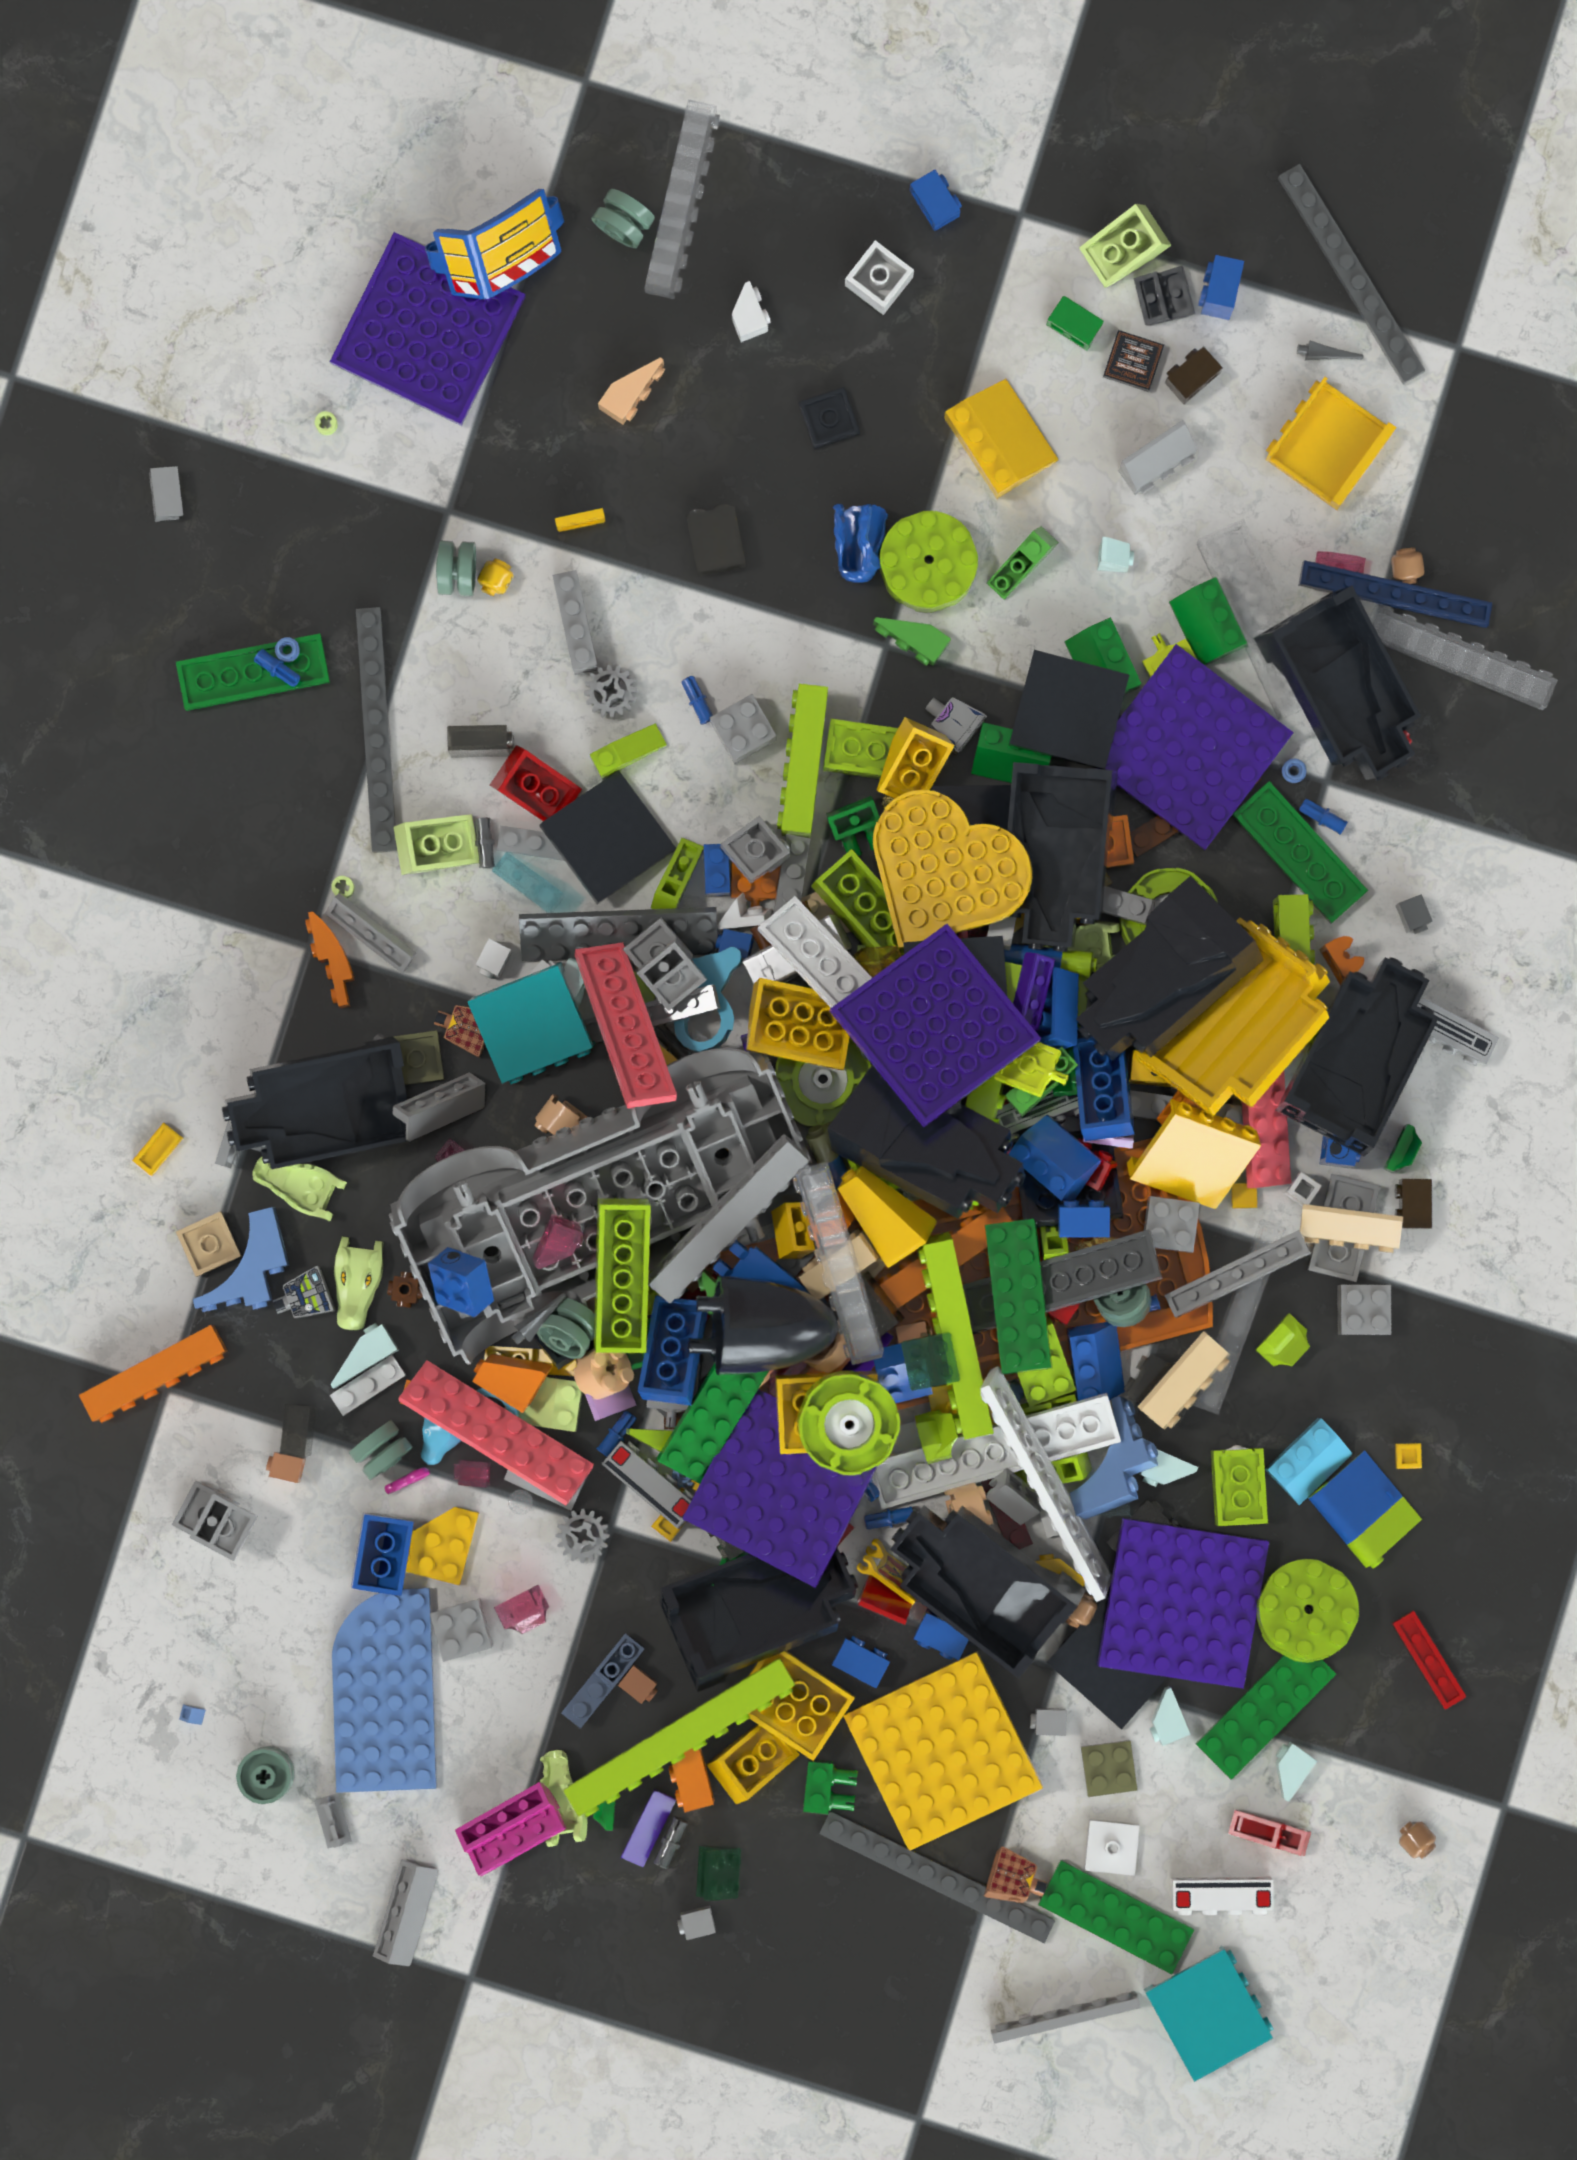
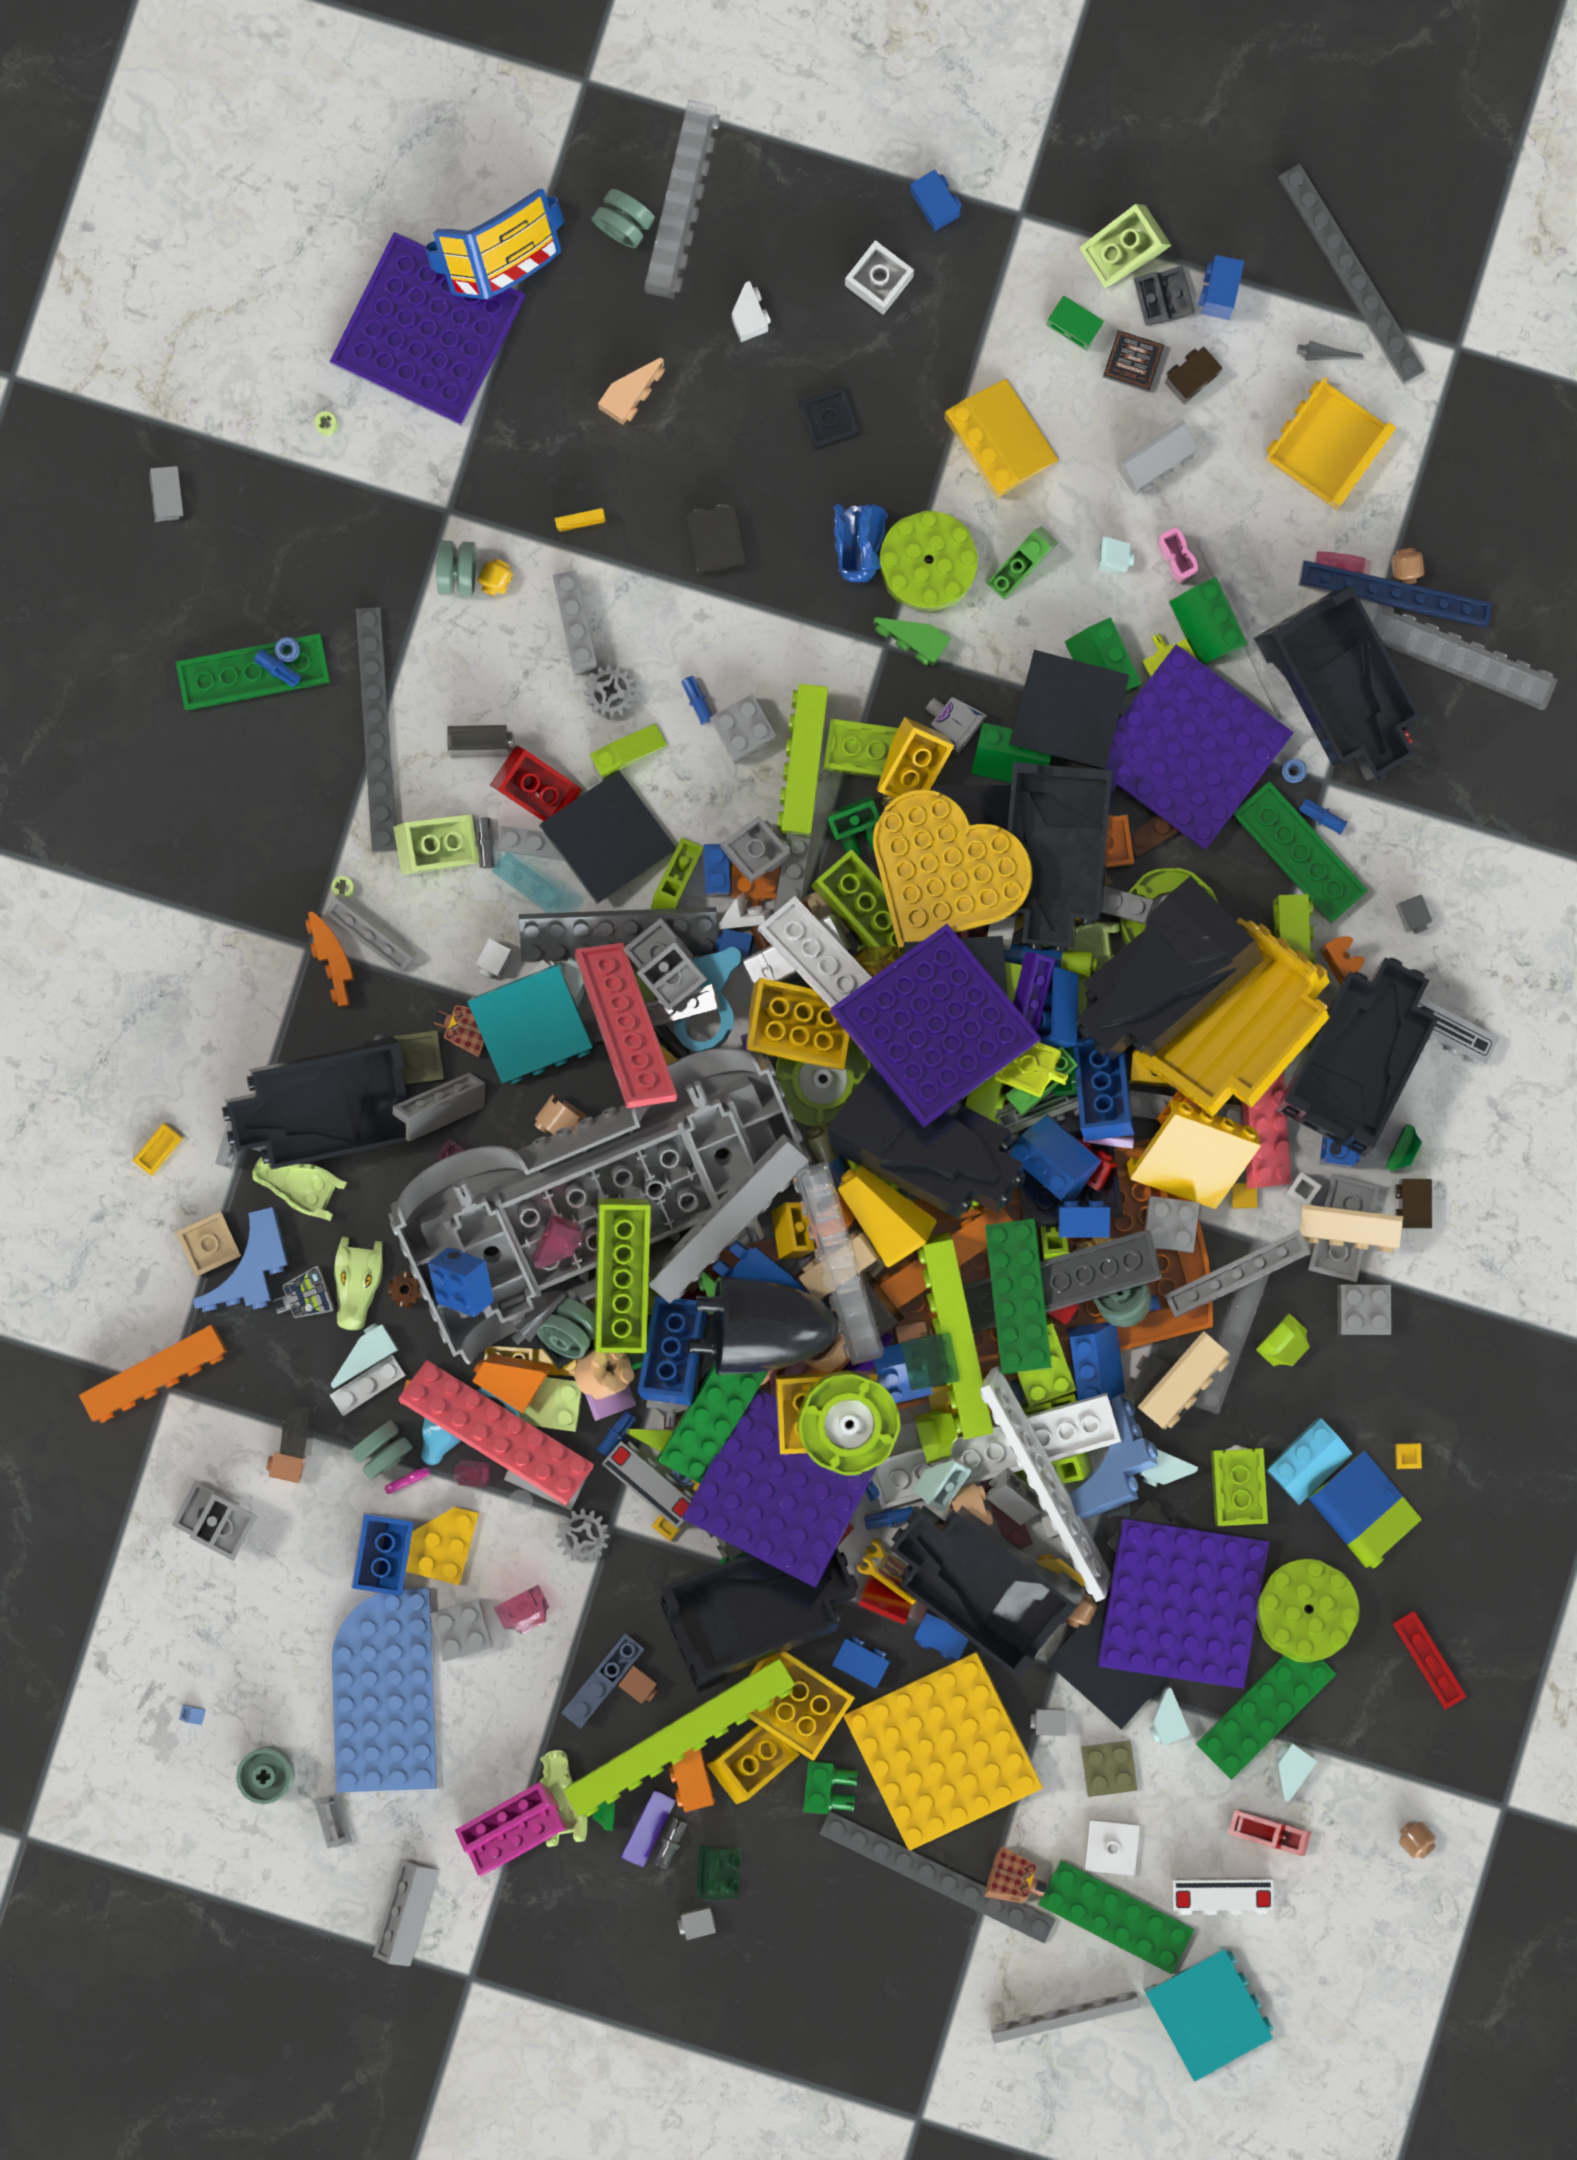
none -> light aqua slope [913,1460,972,1512]
none -> bright pink brick [1157,527,1198,584]

